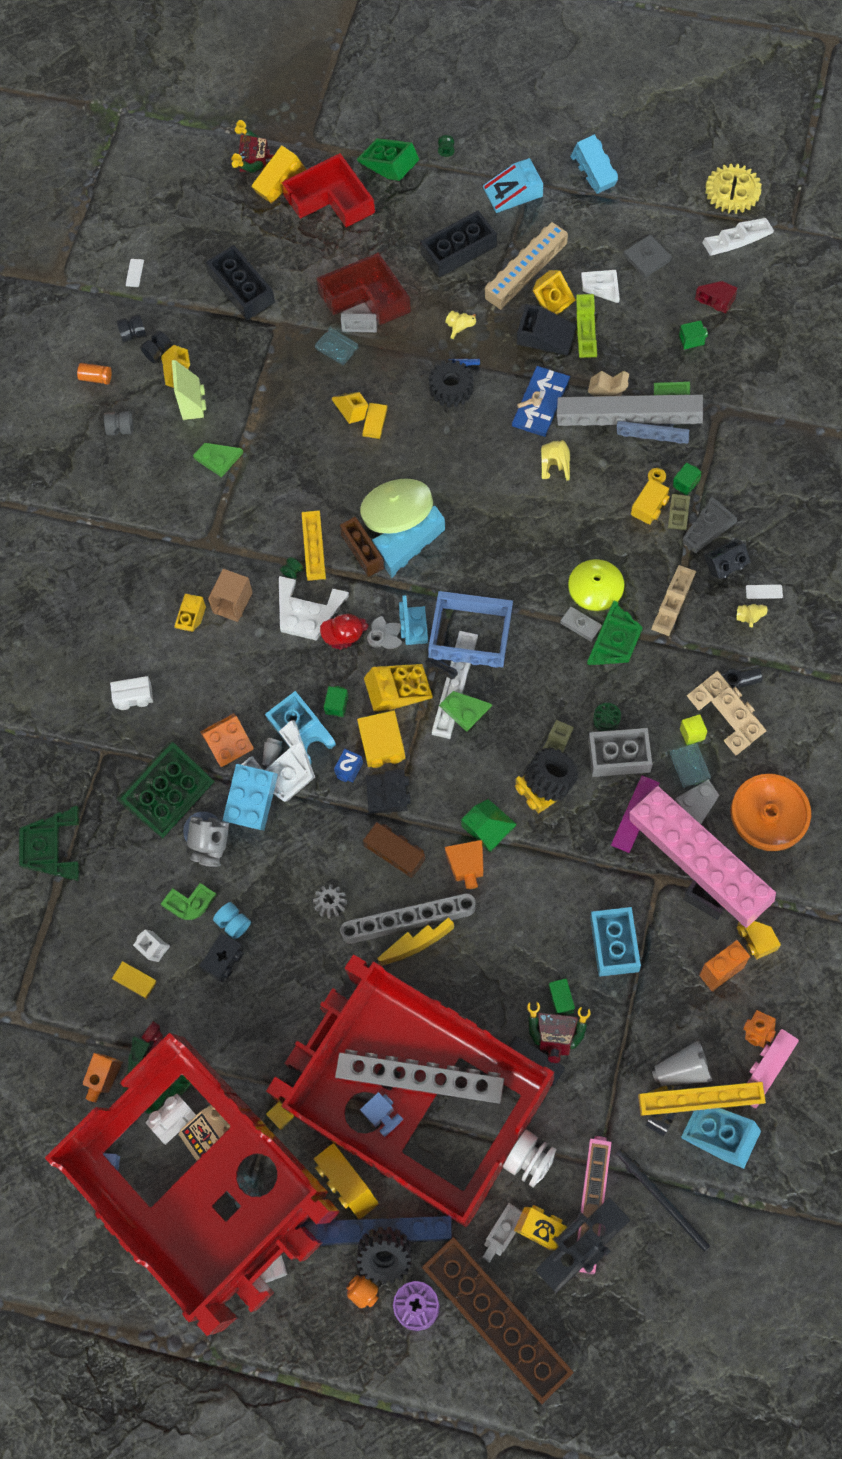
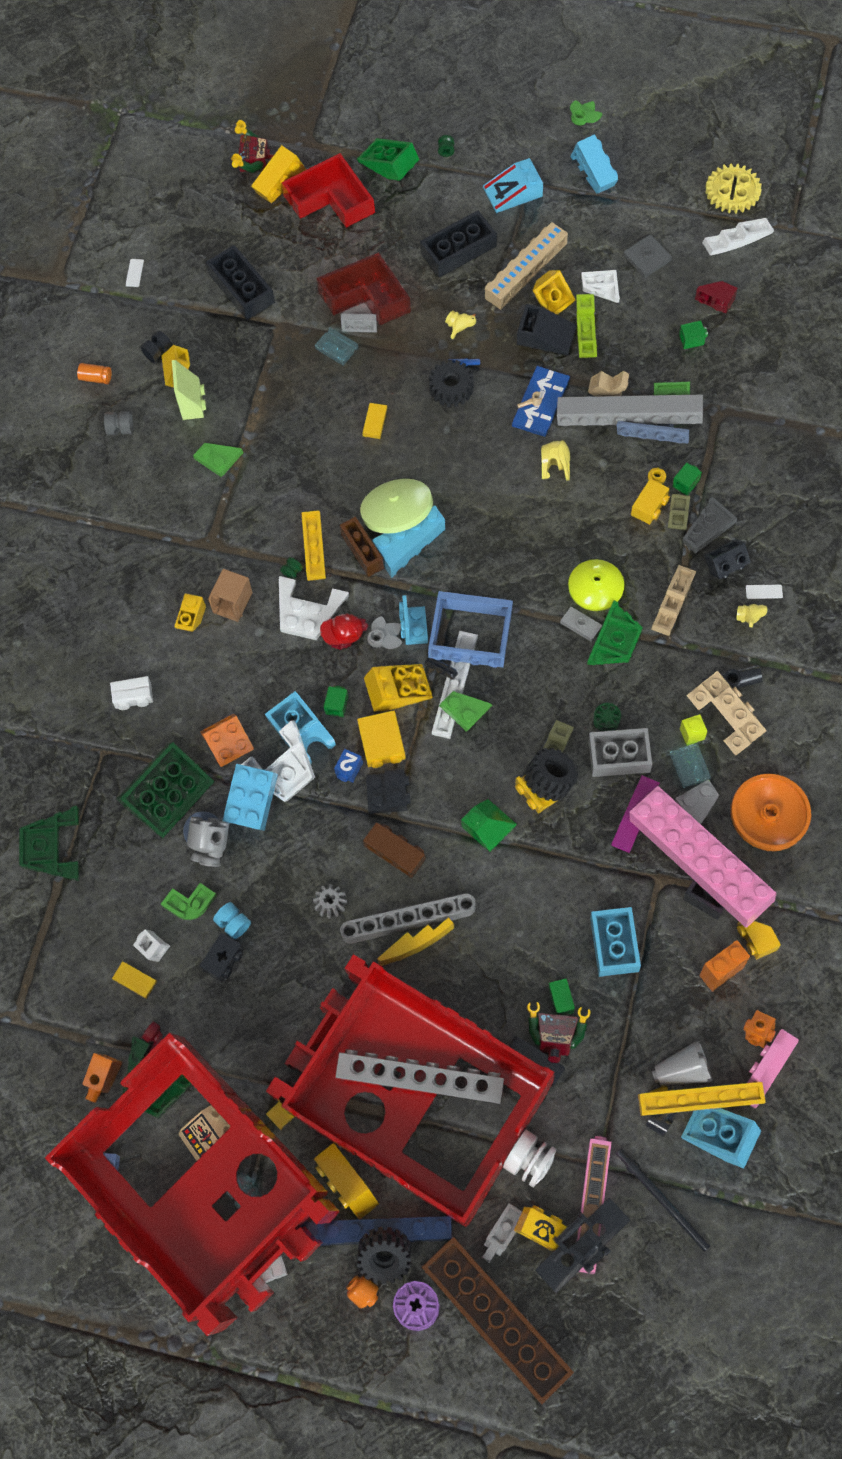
black wheel [117,314,147,343] -> none
white brick [145,1094,196,1145] -> none
light grey cone [262,738,283,767] -> none
yellow slope [332,392,368,424] -> none
medium blue brick [360,1092,403,1137] -> none
orange torso [445,840,483,889] -> none
none -> bright green plate [570,100,602,125]

